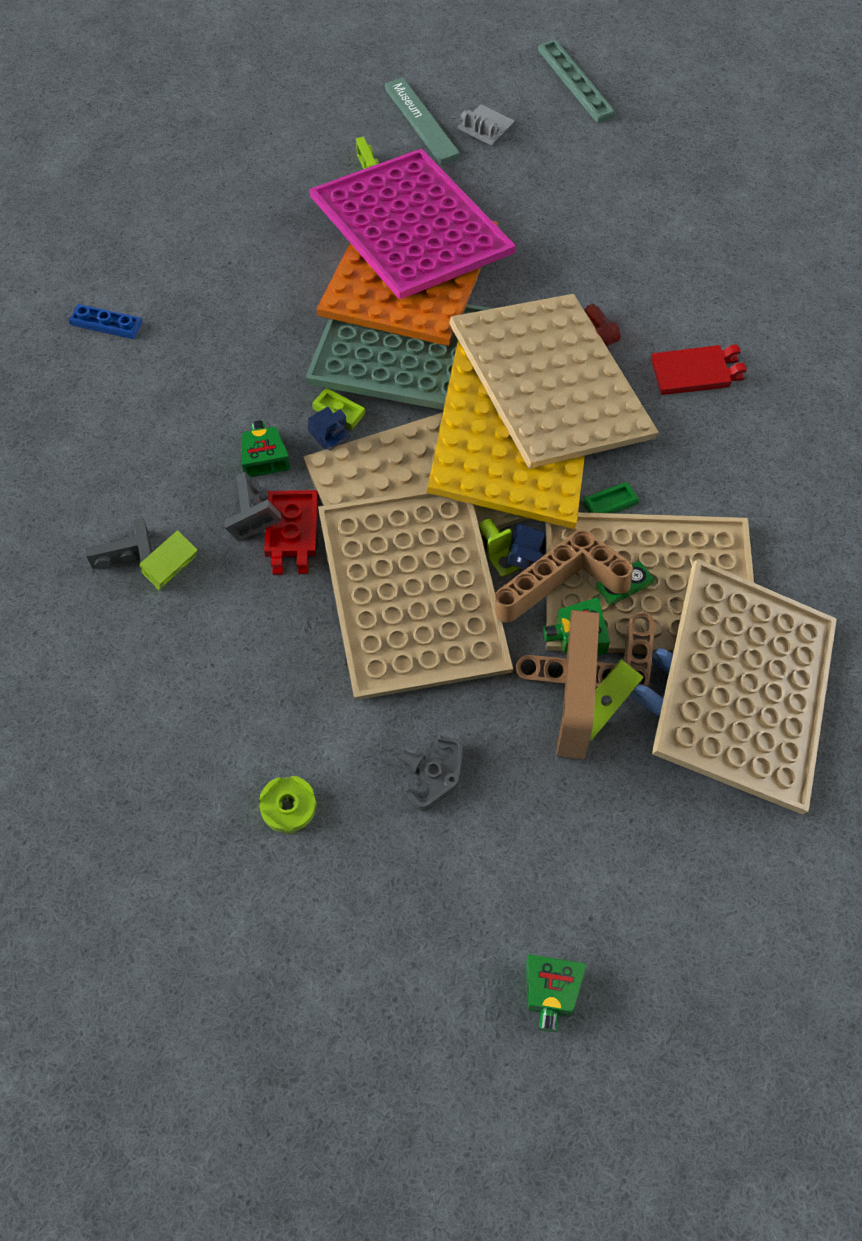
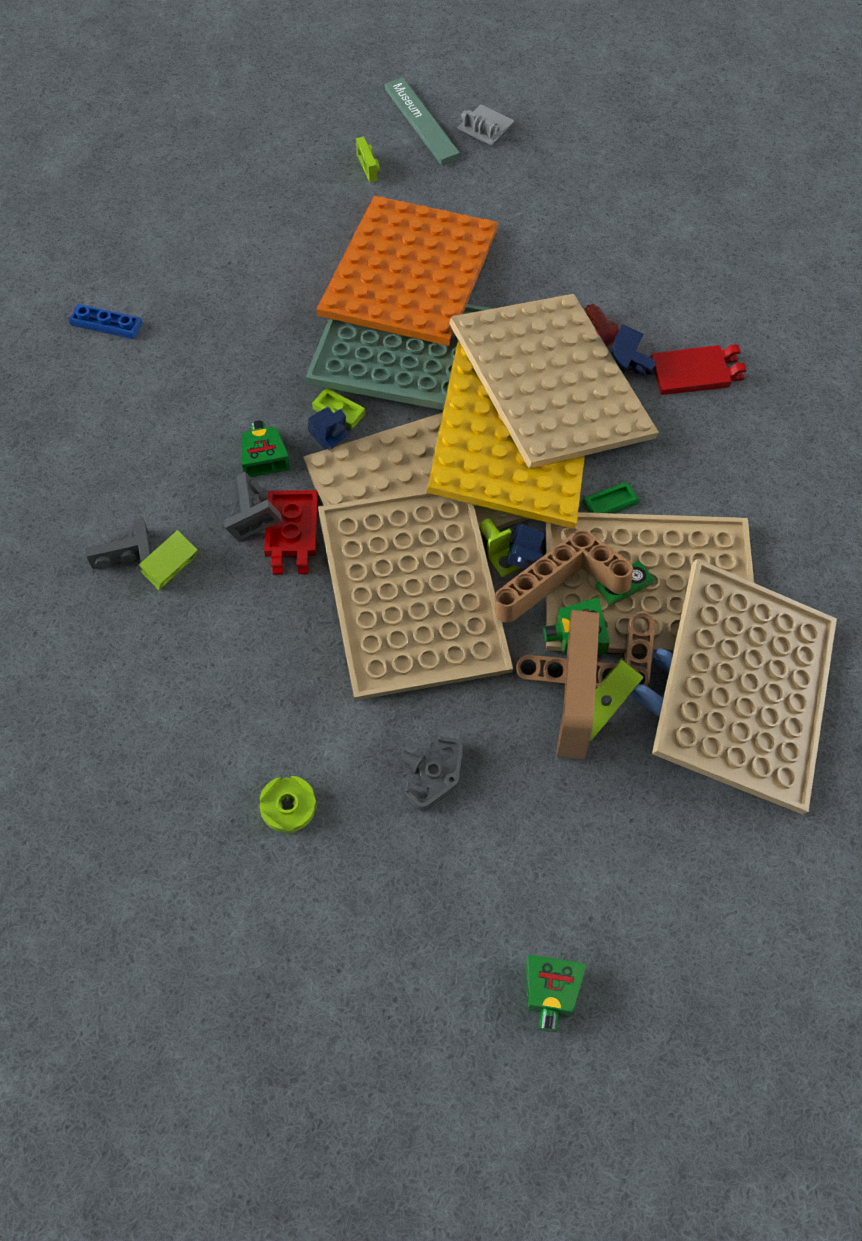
dark pink plate [310,148,516,300] -> none
sand green tile [538,39,616,123] -> none
none -> dark blue brick [611,324,657,375]

